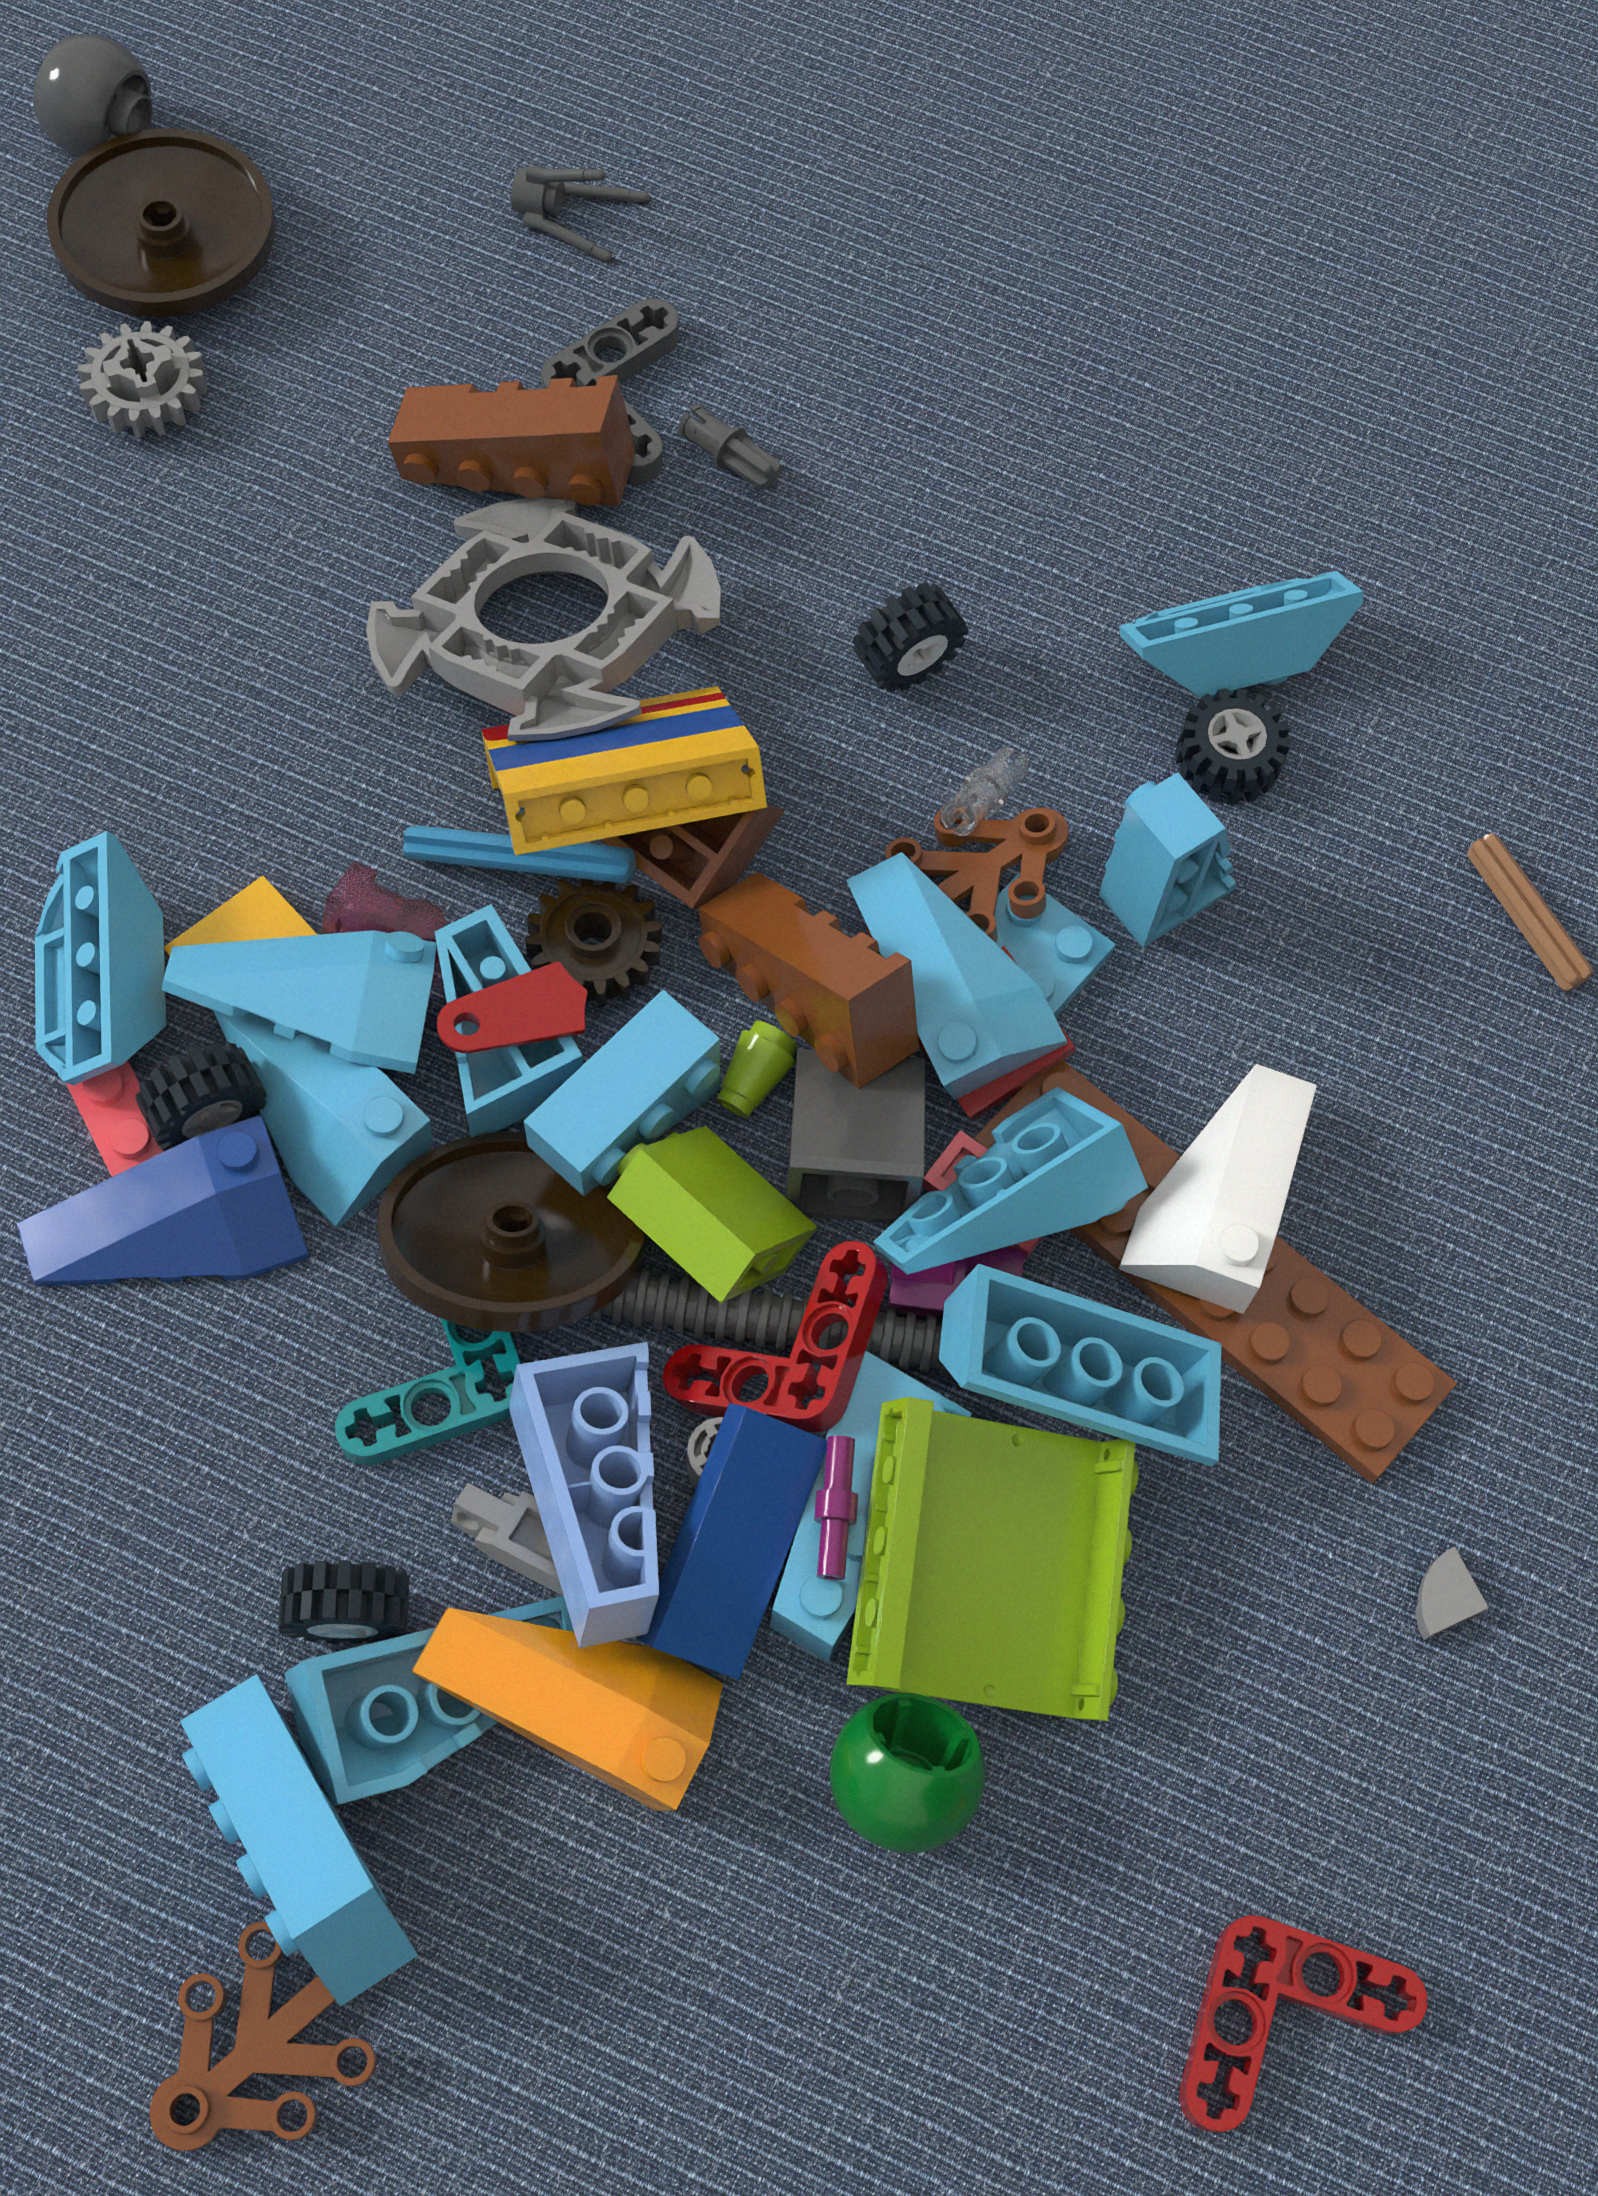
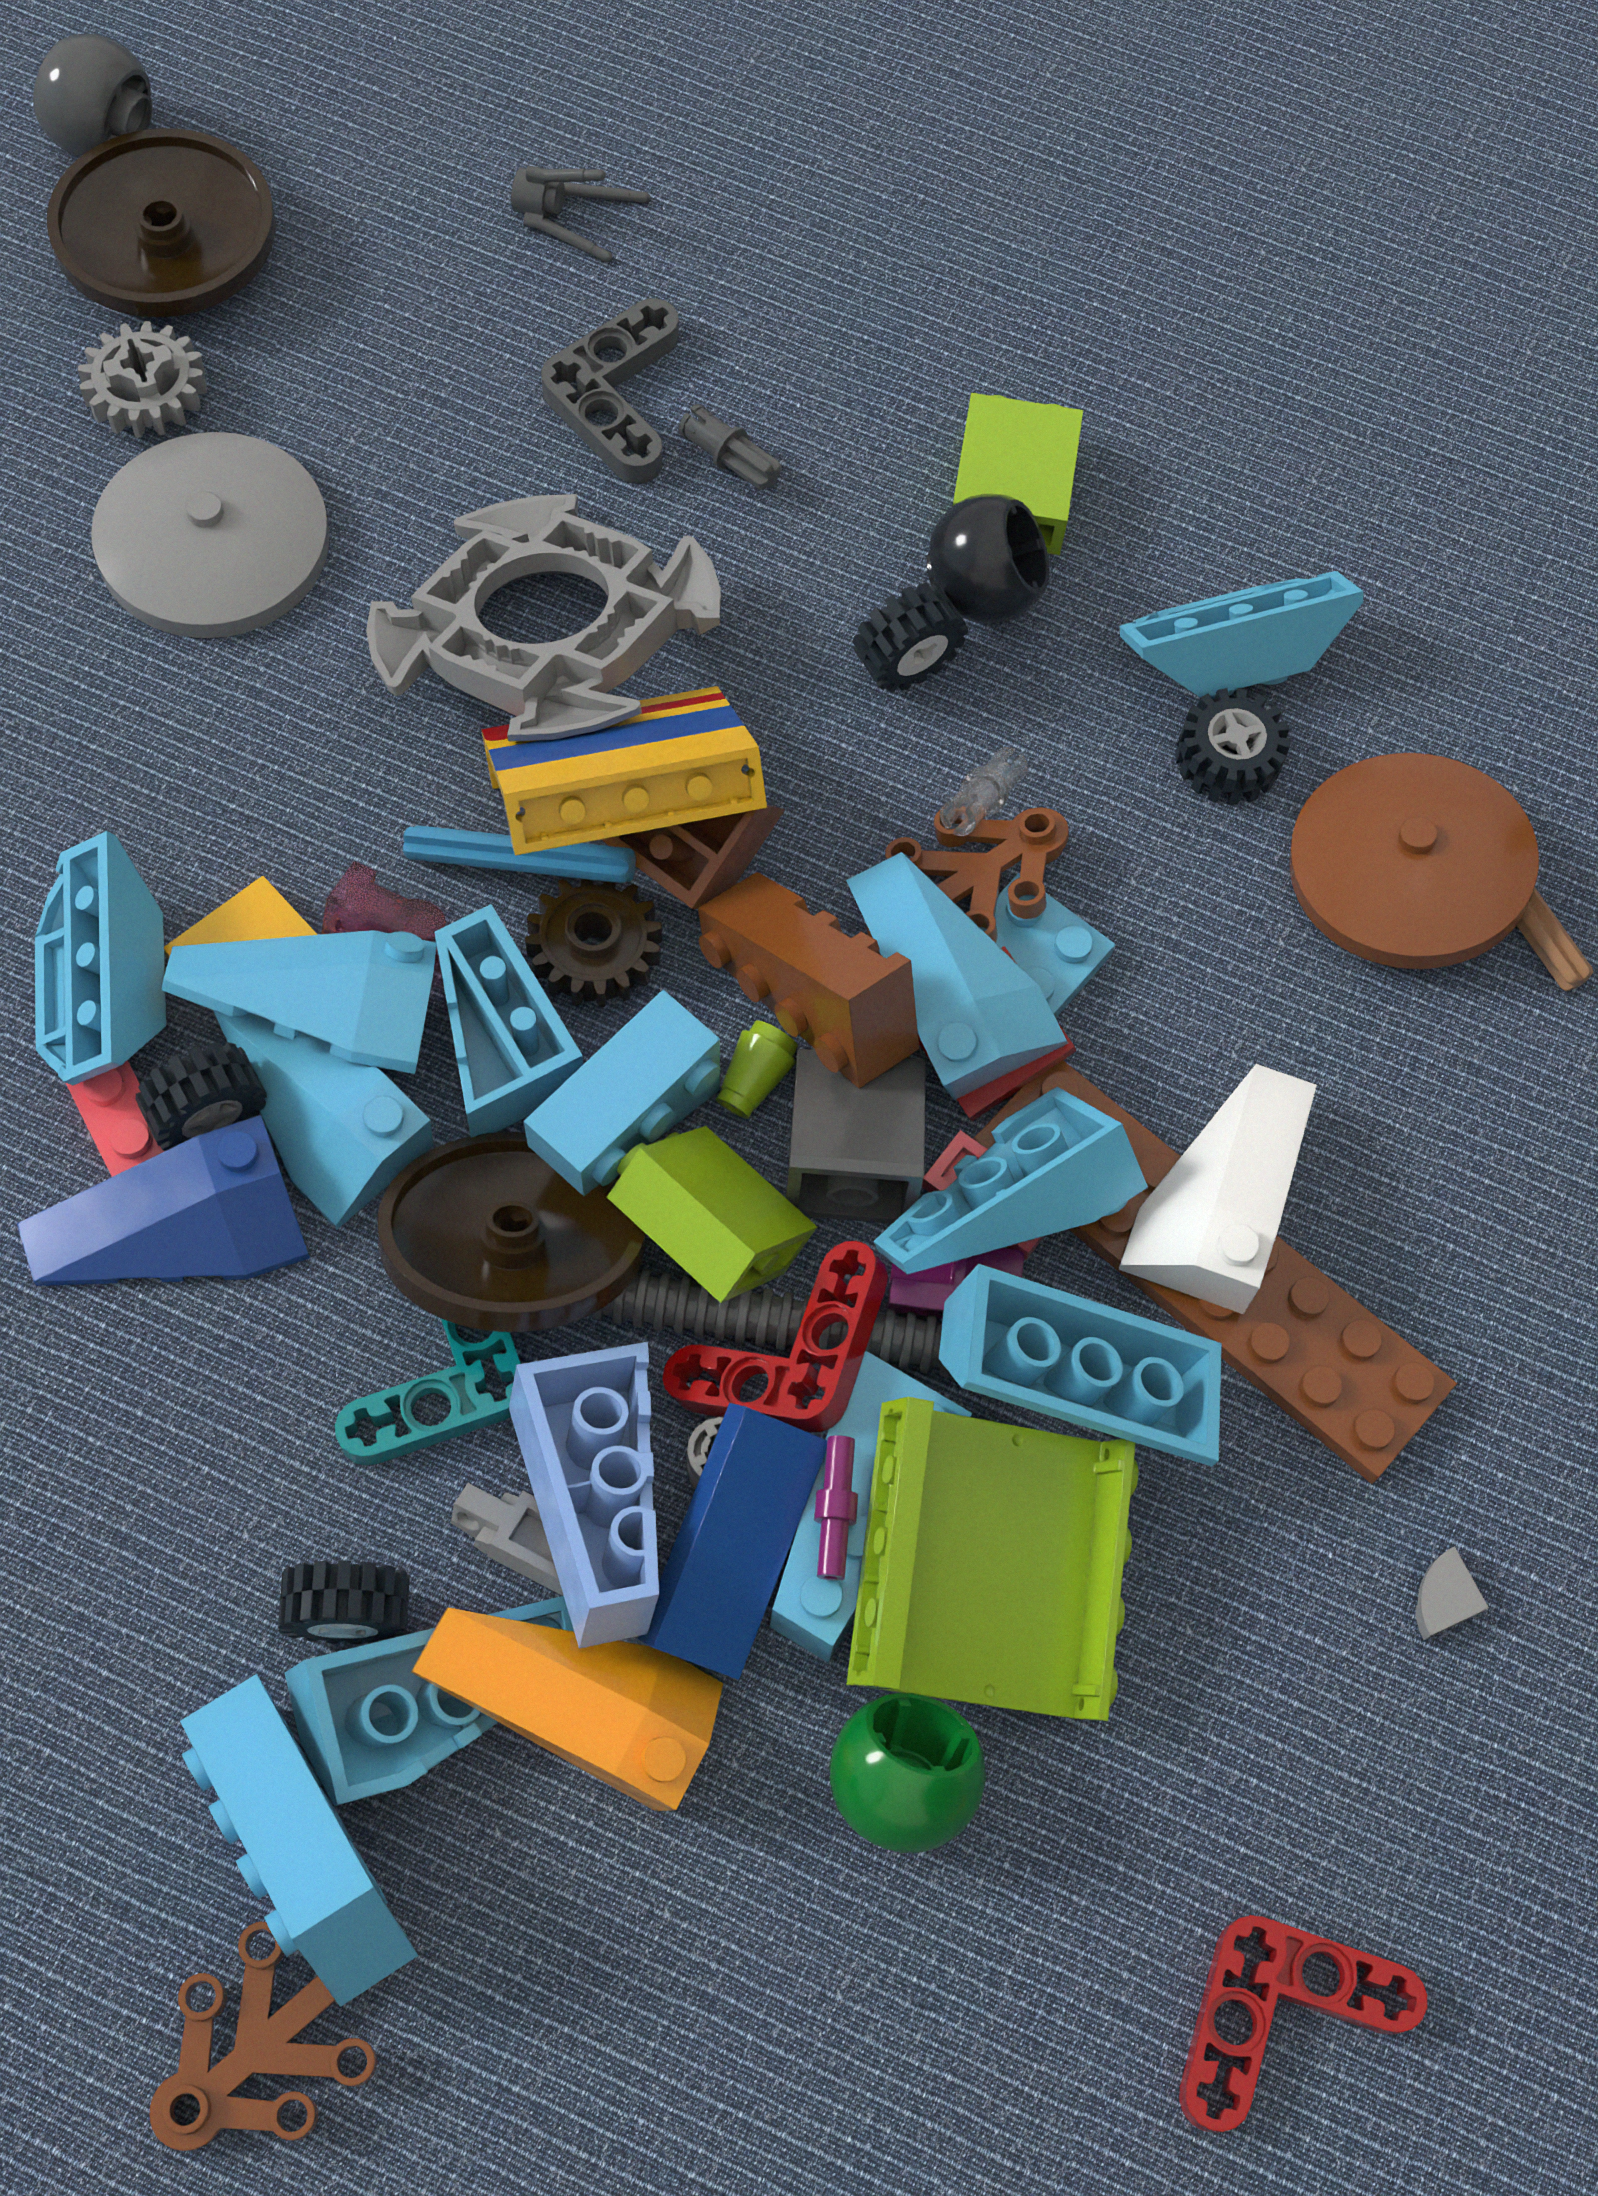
dark orange wedge [388,375,636,507] -> none
red piece [437,962,588,1053] -> none
medium azure wedge [1099,772,1237,948] -> none
none -> light grey dish [91,432,330,638]
none -> black wheel [926,493,1049,624]
none -> lime brick [953,393,1083,555]
none -> dark orange dish [1289,753,1539,969]

